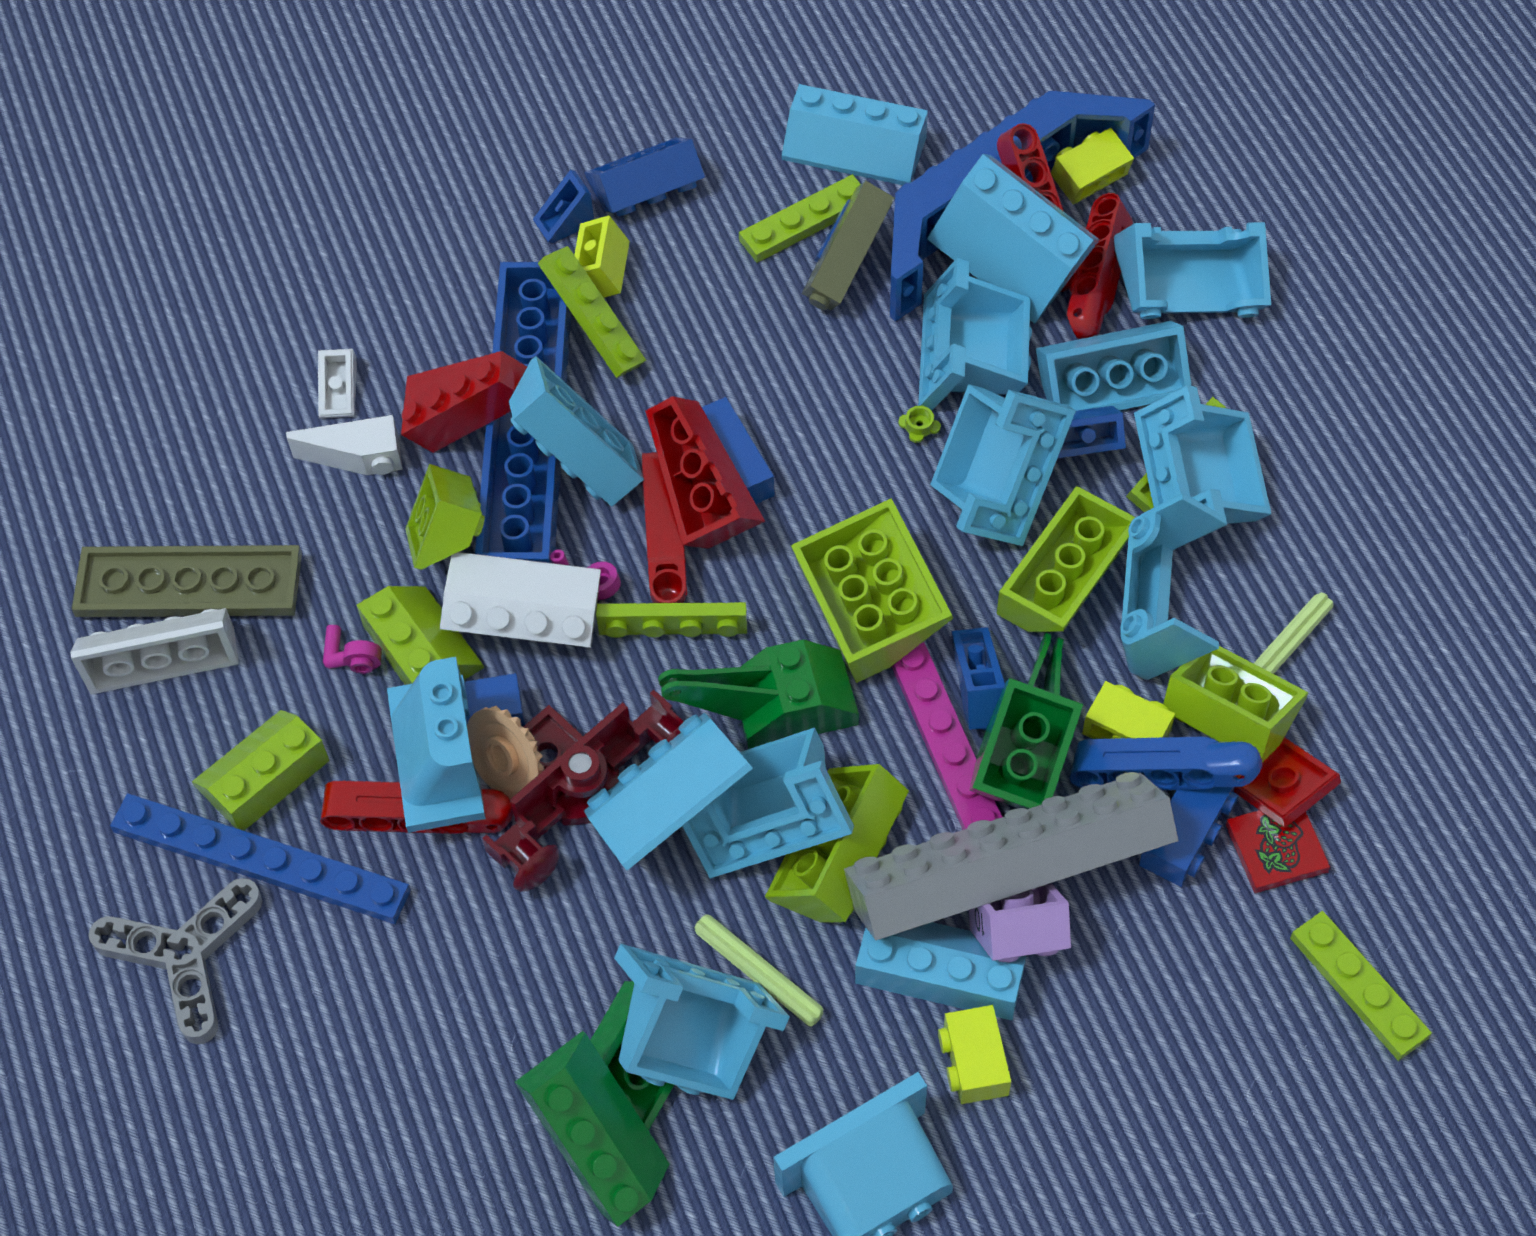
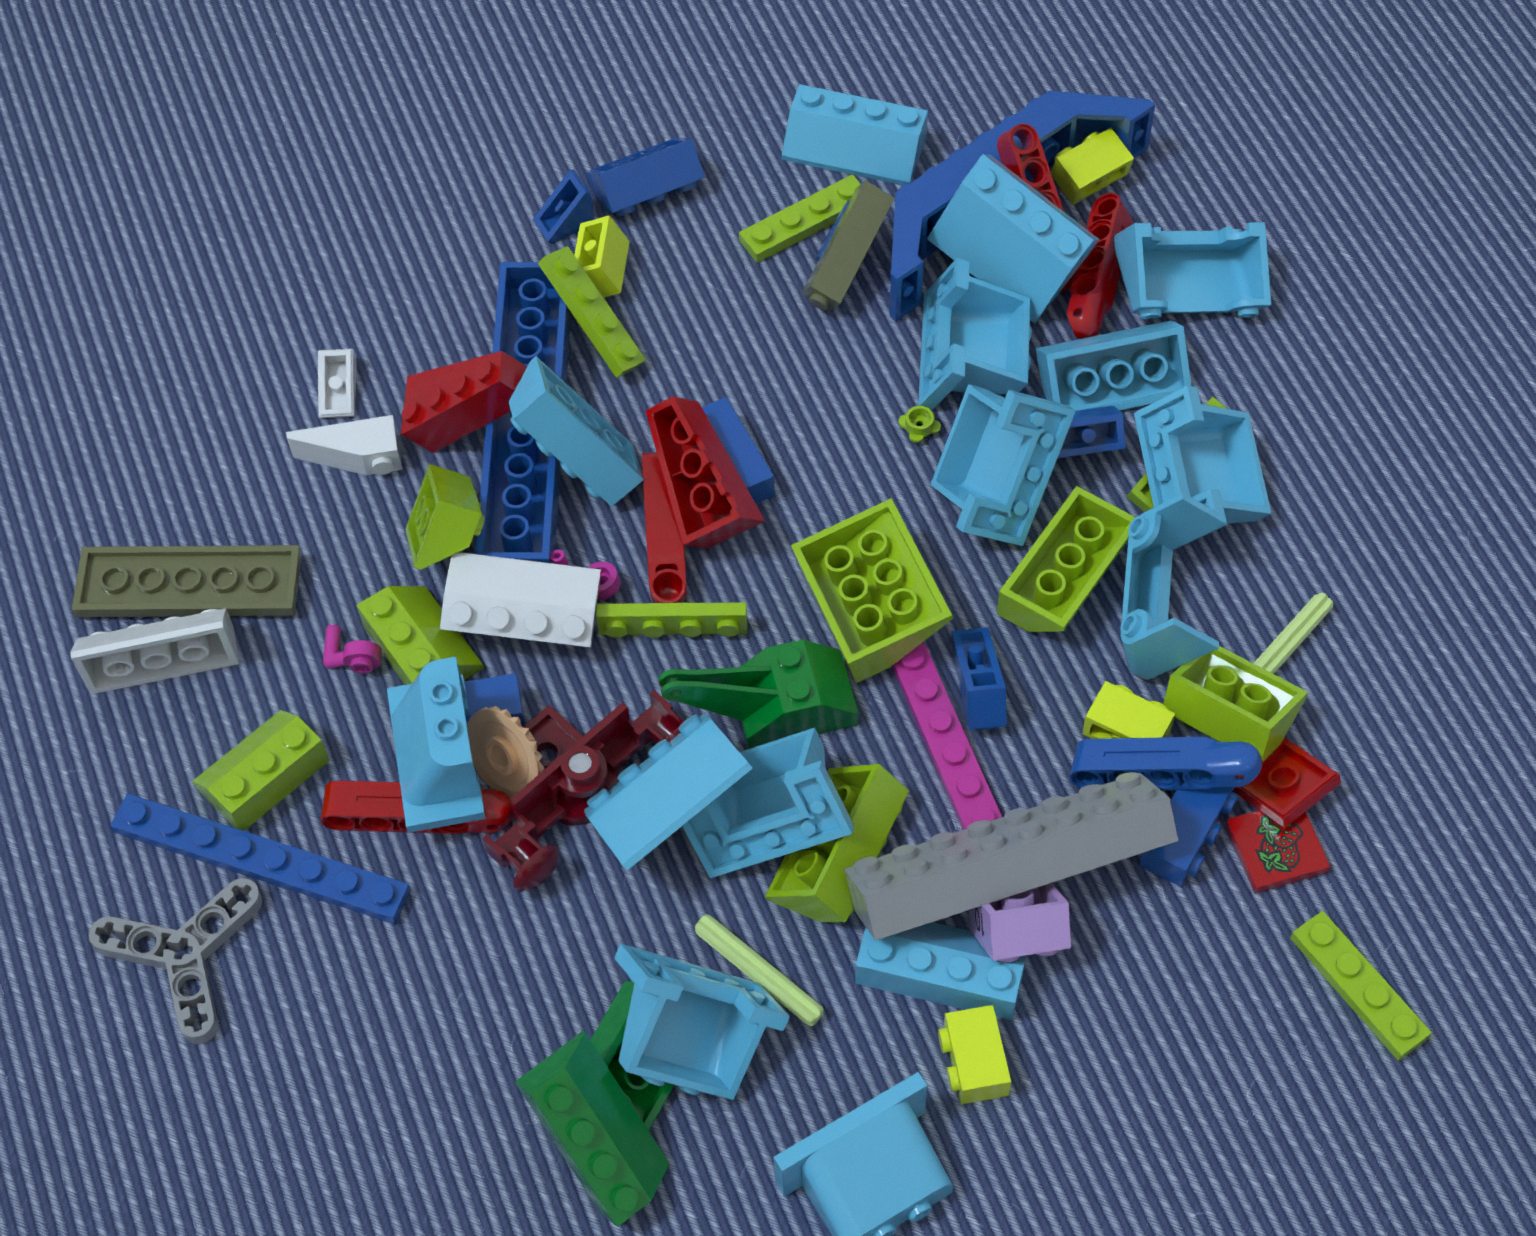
green slope [969,633,1083,809] -> none

